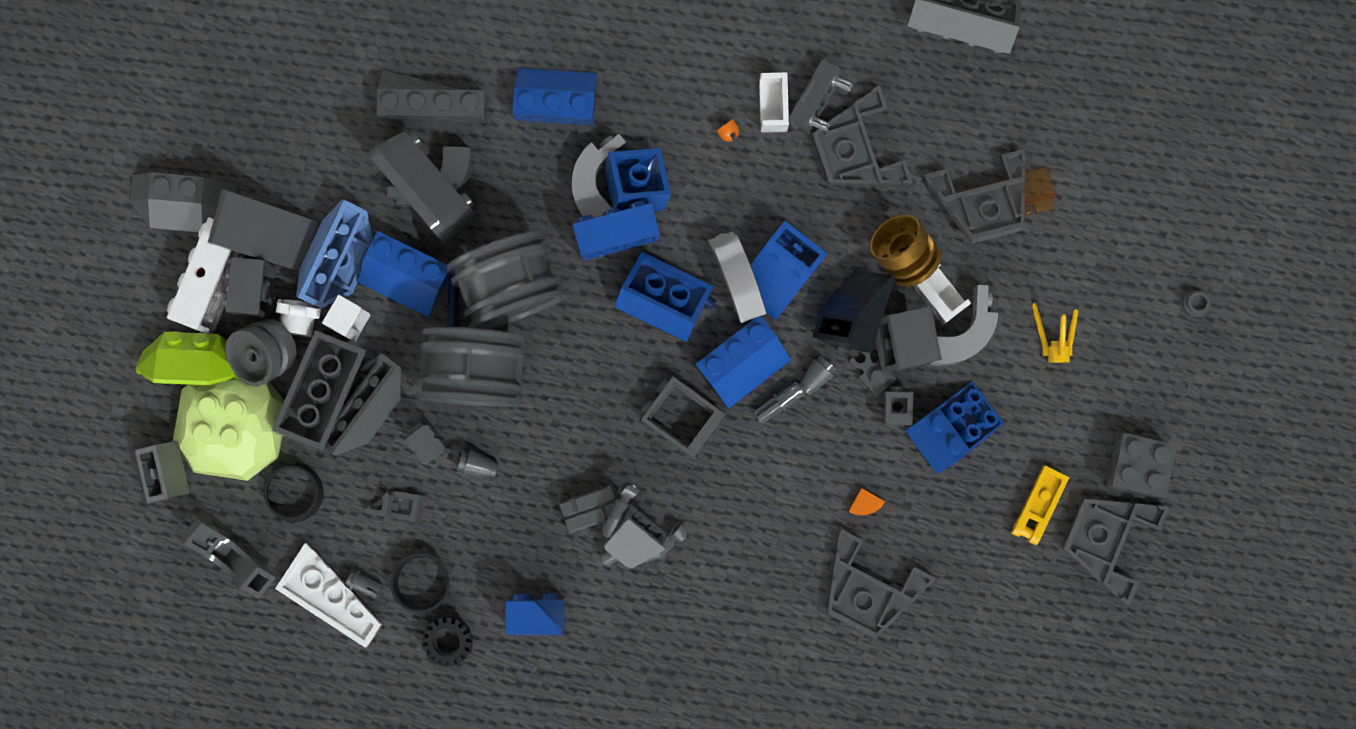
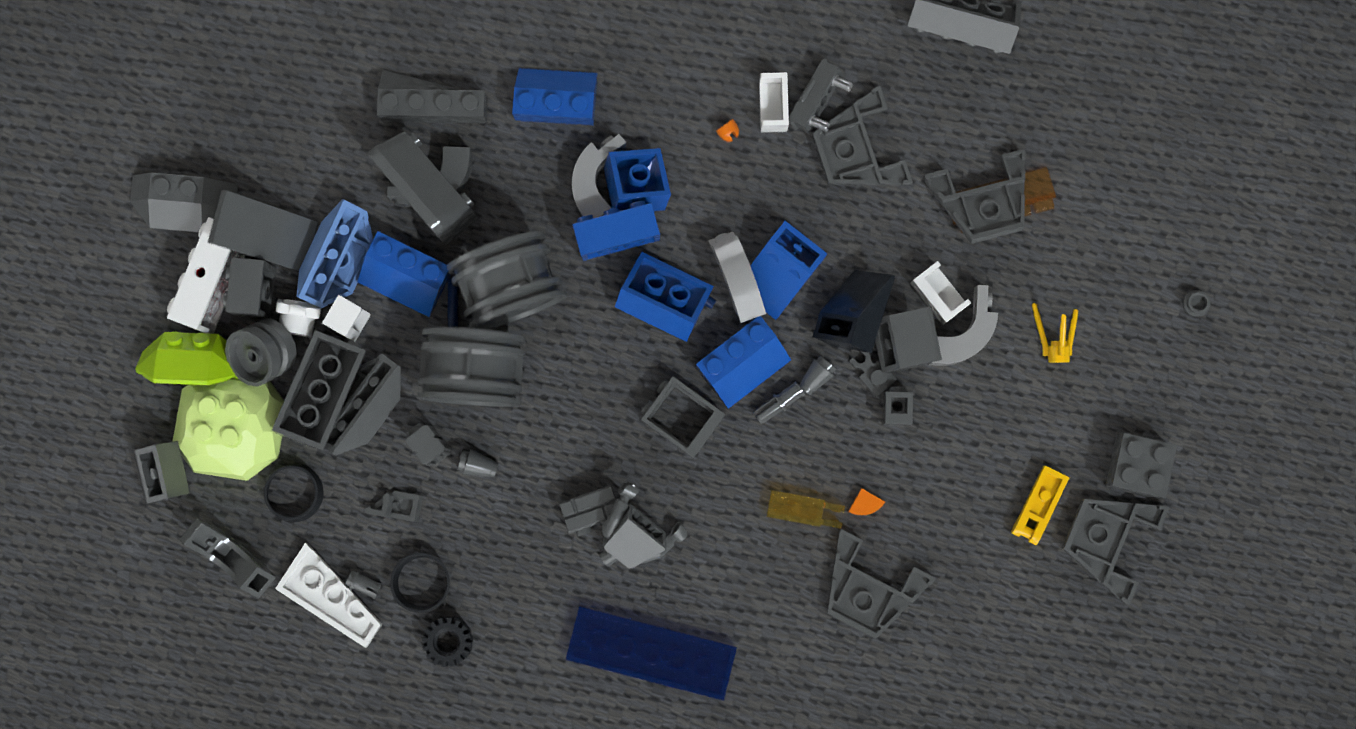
blue slope [506,593,565,635] -> none
pearl gold wheel [870,215,941,287] -> none
blue slope [905,381,1004,474] -> none
none -> clear blue plate [565,606,737,701]
none -> clear yellow hinge [766,490,845,529]

